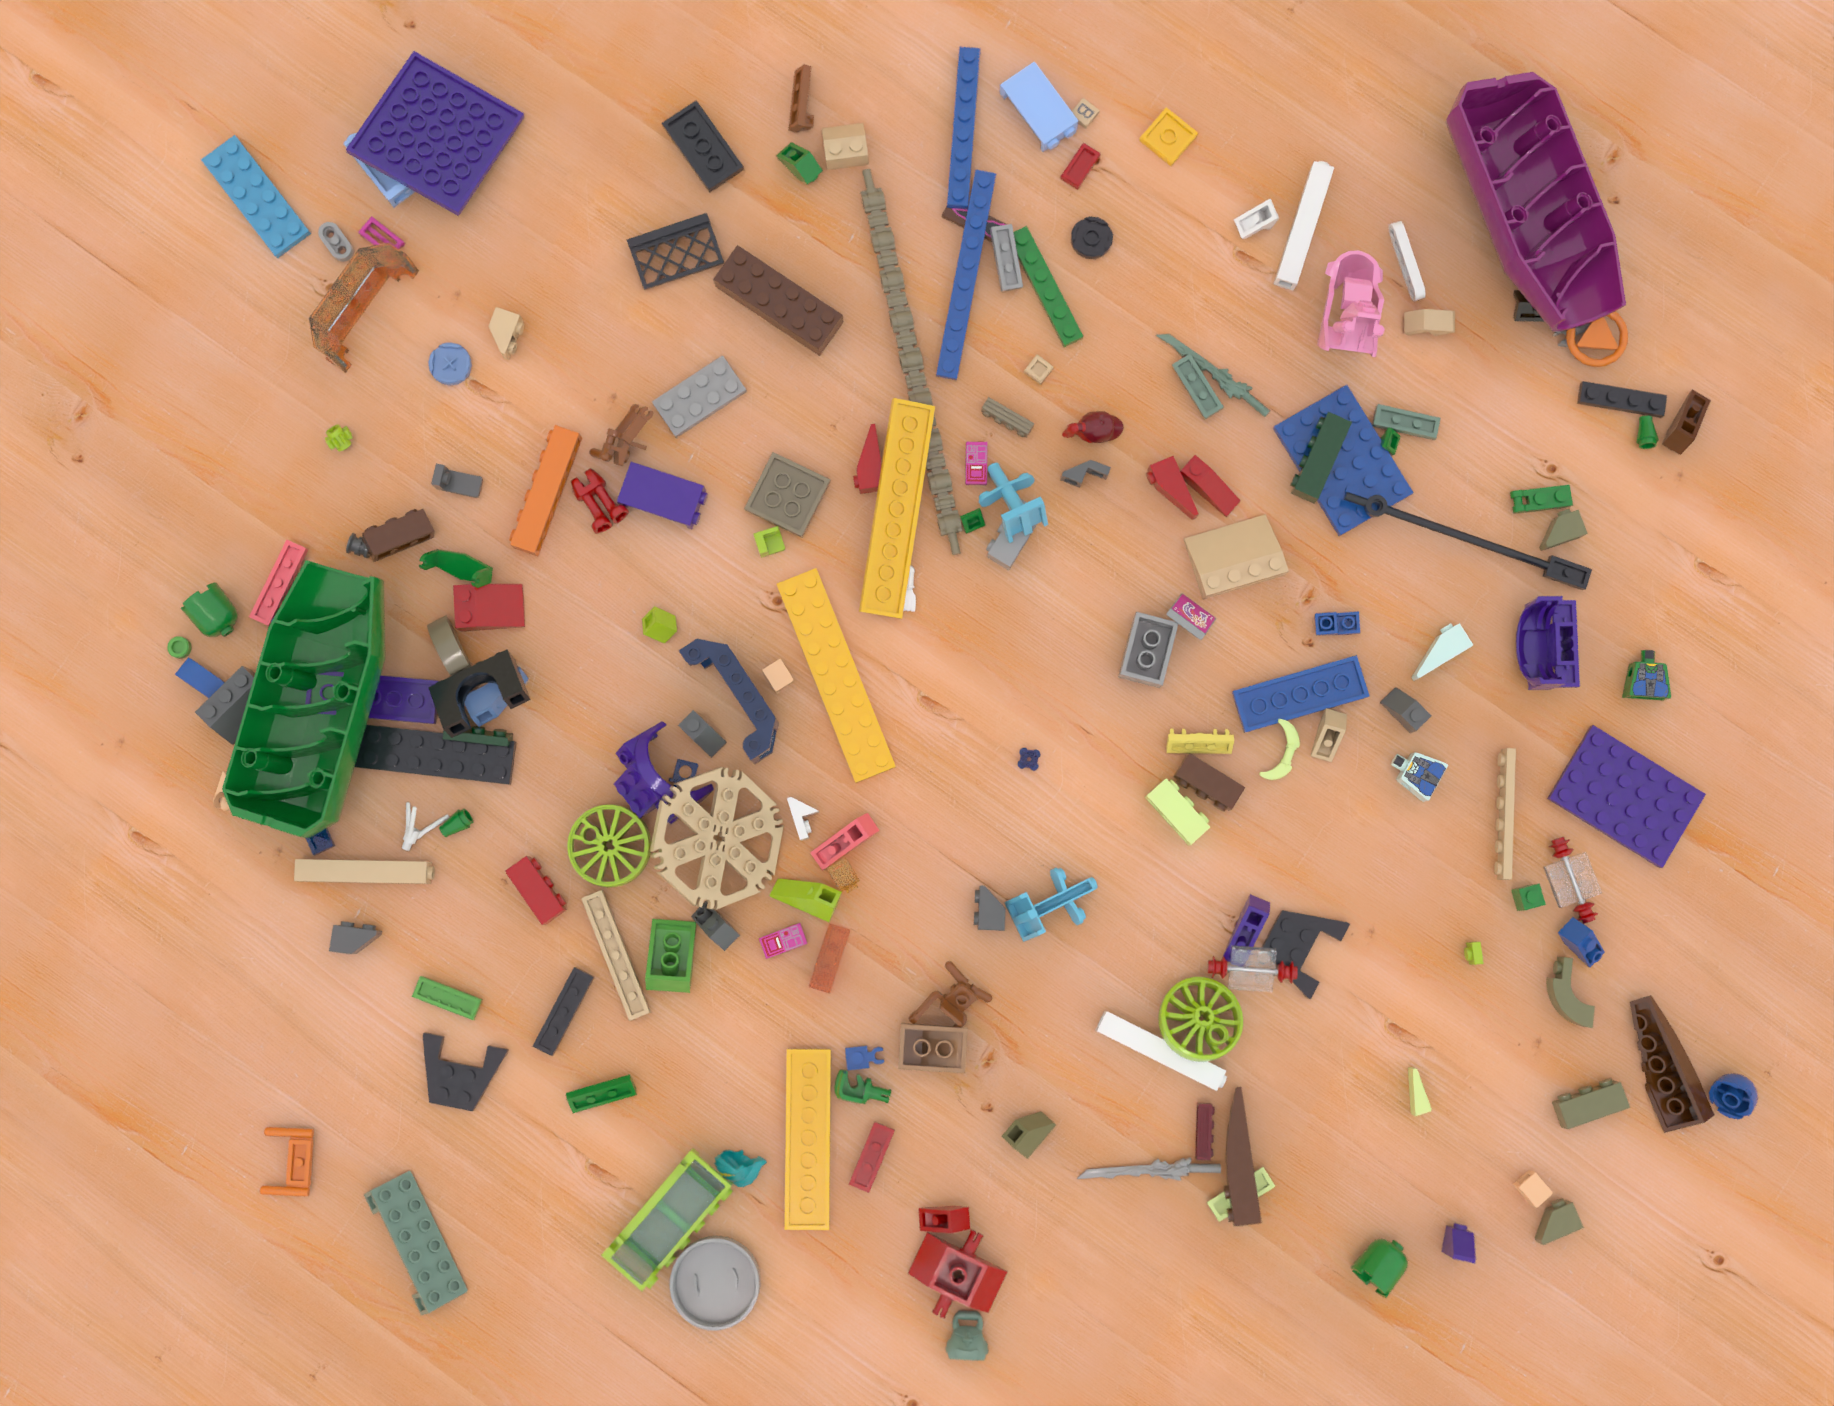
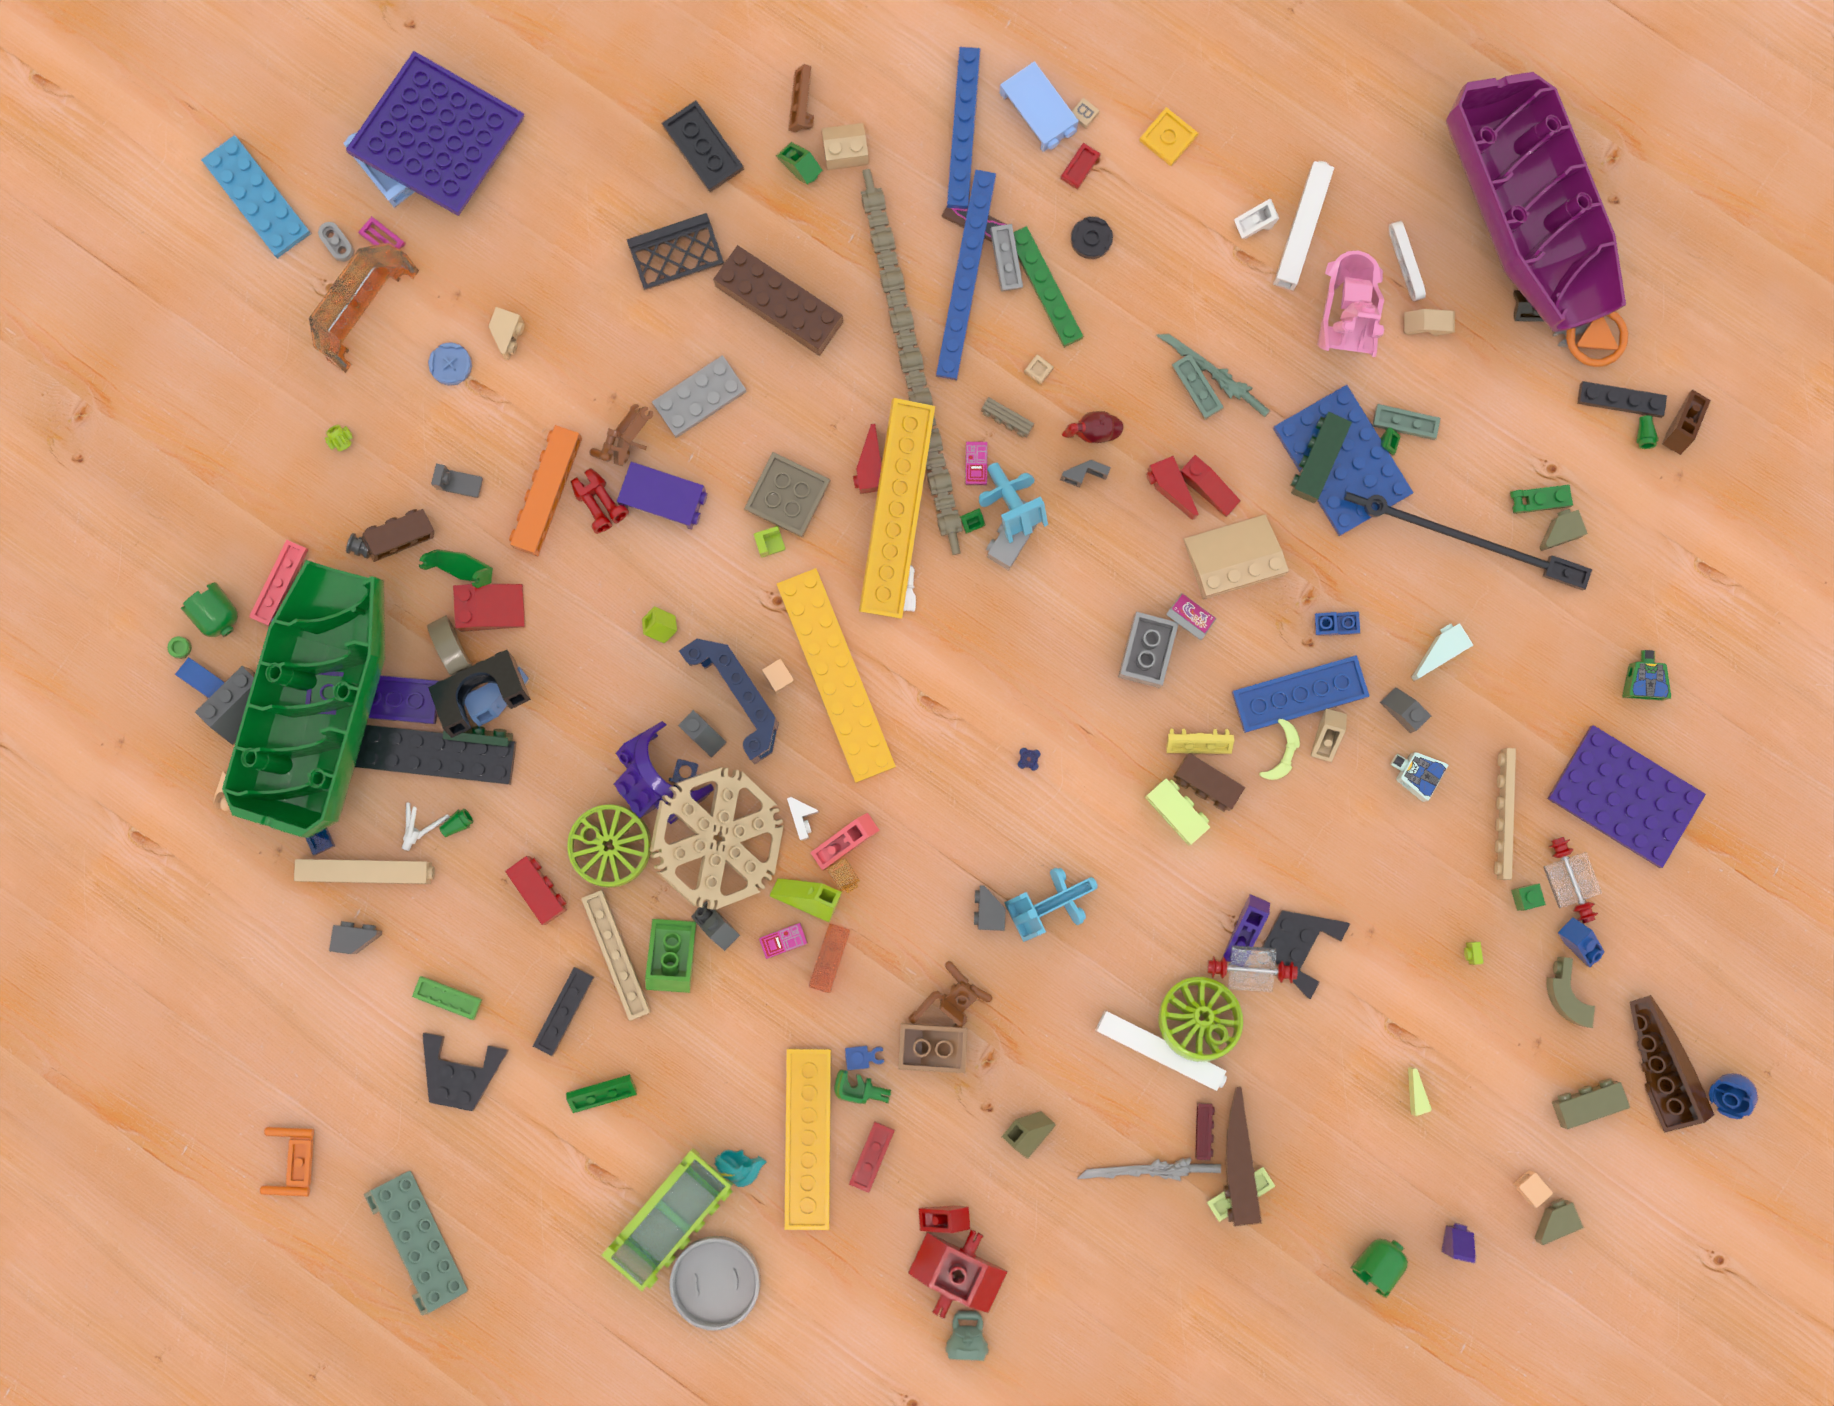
dark purple piece [1516,596,1580,690] -> none

